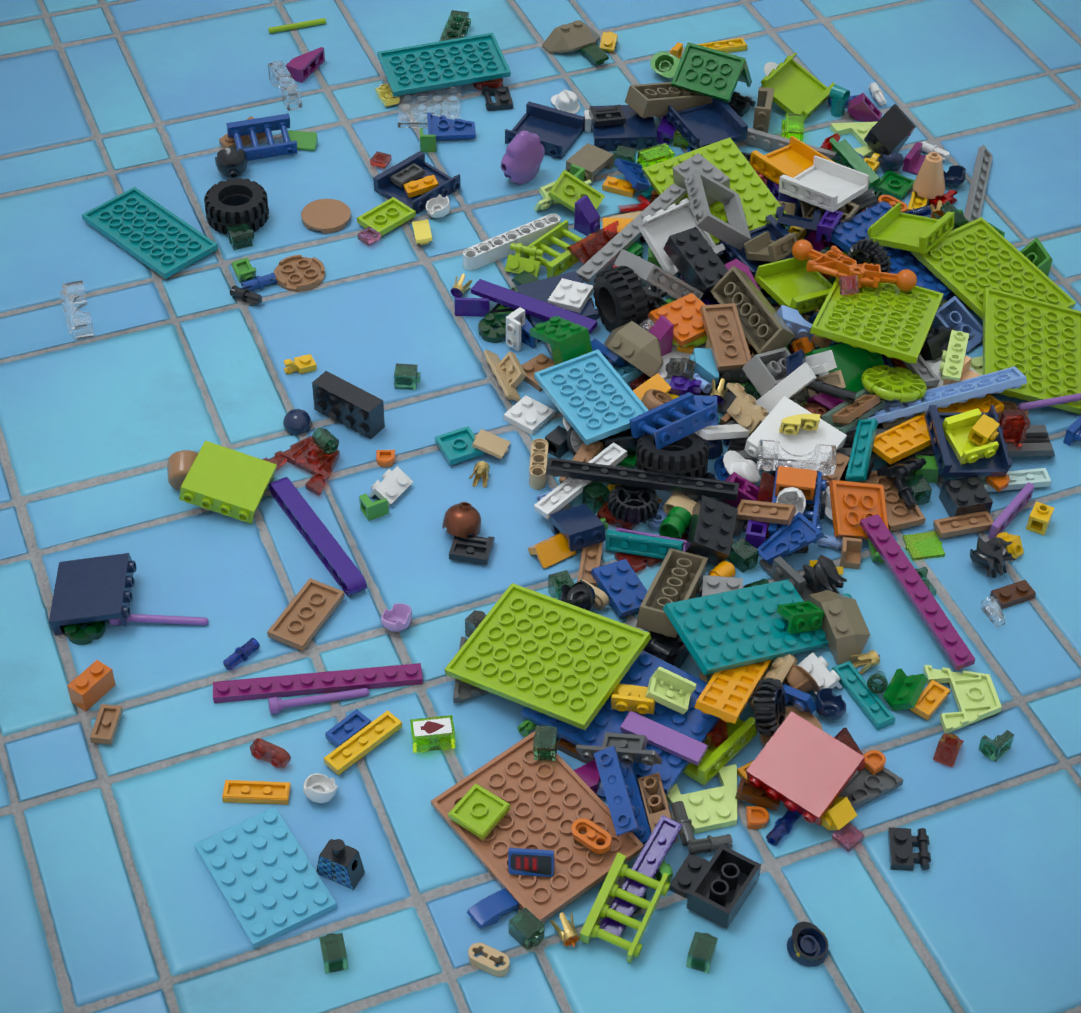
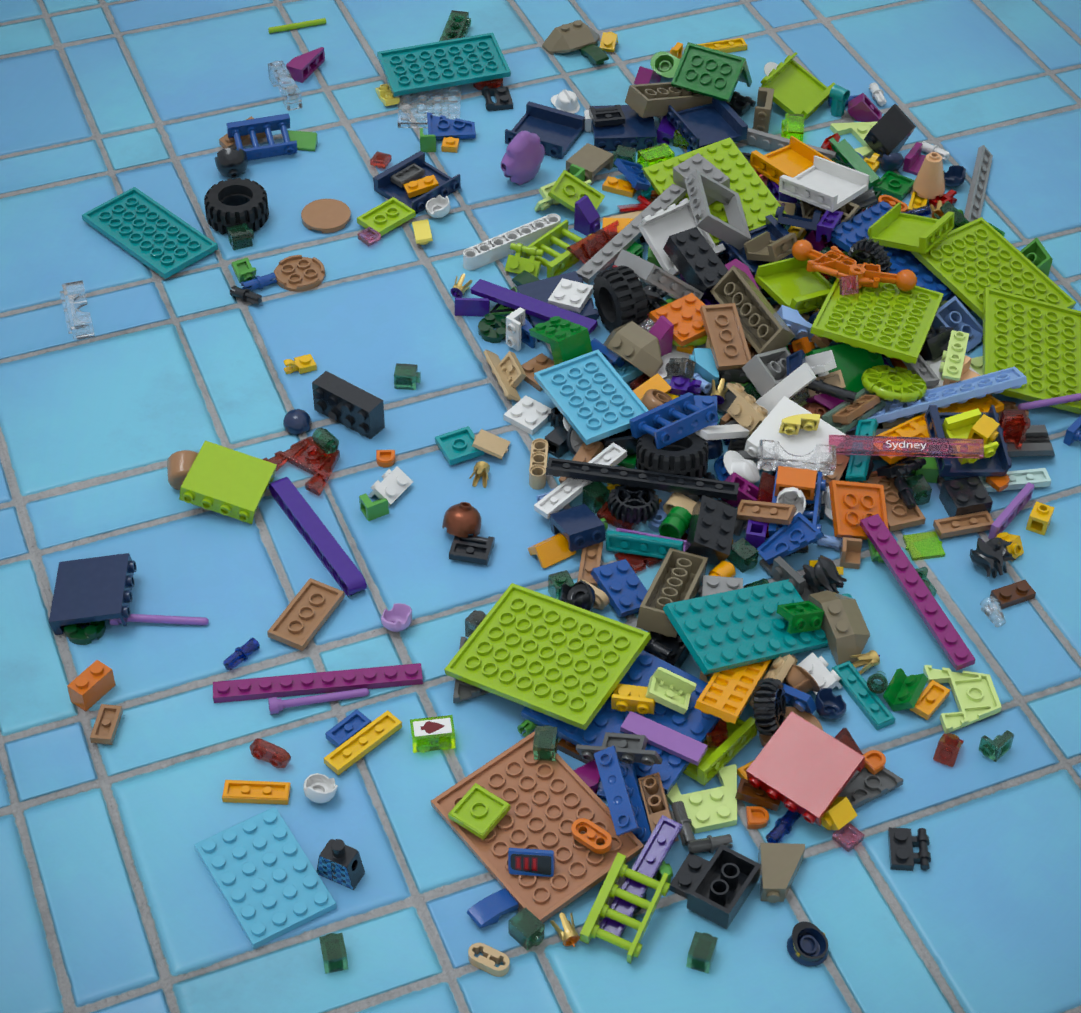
none -> light orange plate [441,137,459,153]
none -> black gear [548,407,564,428]
none -> magenta slope [634,66,661,85]
none -> dark tan slope [758,843,805,903]
none -> clear pink tile [828,435,984,459]

